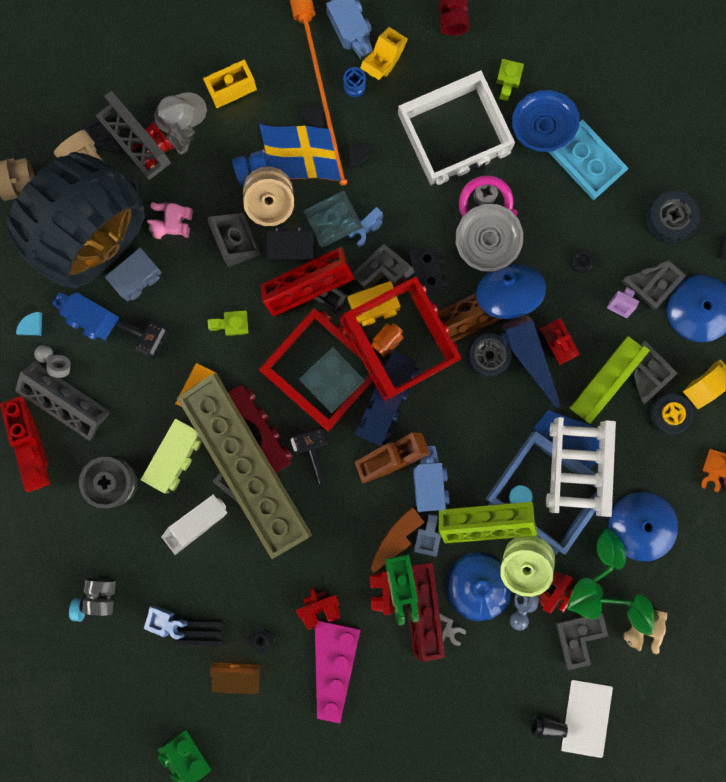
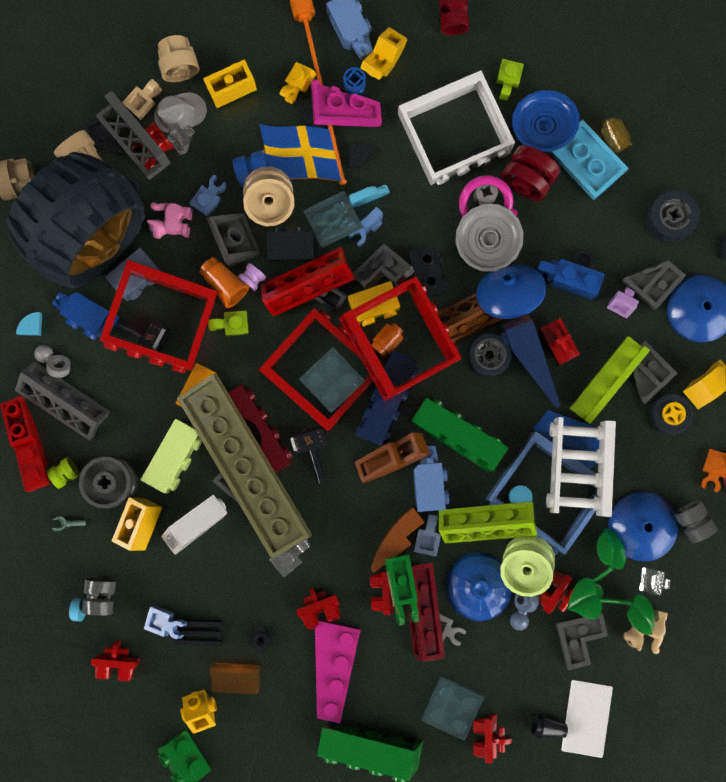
none -> lime wheel [46,457,80,489]
none -> sand green hand [52,517,86,531]
none -> red hips [91,641,140,681]
none -> red window [100,260,218,374]
none -> yellow brick [112,497,162,551]
none -> tan plate [122,79,162,120]
none -> tan piece [158,35,200,82]
none -> yellow brick [180,689,217,734]
none -> medium blue plate [189,175,227,217]
none -> orange plant [199,257,250,308]
none -> lavender wheel [238,263,267,291]
none -> clear plate [269,540,311,577]
none -> yellow plate [279,62,316,104]
none -> dark pink wing [311,79,382,127]
none -> green wedge [317,723,423,782]
none -> medium azure tile [349,185,390,209]
none -> green wedge [411,397,508,472]
none -> clear light blue plate [422,676,484,741]
none -> red hips [473,714,512,764]
none -> dark red wheel [500,145,561,202]
none -> blue hinge [537,259,605,300]
none -> clear yellow brick [601,117,632,153]
none -> clear tile [639,568,671,596]
none -> dark grey wheel [674,500,718,543]

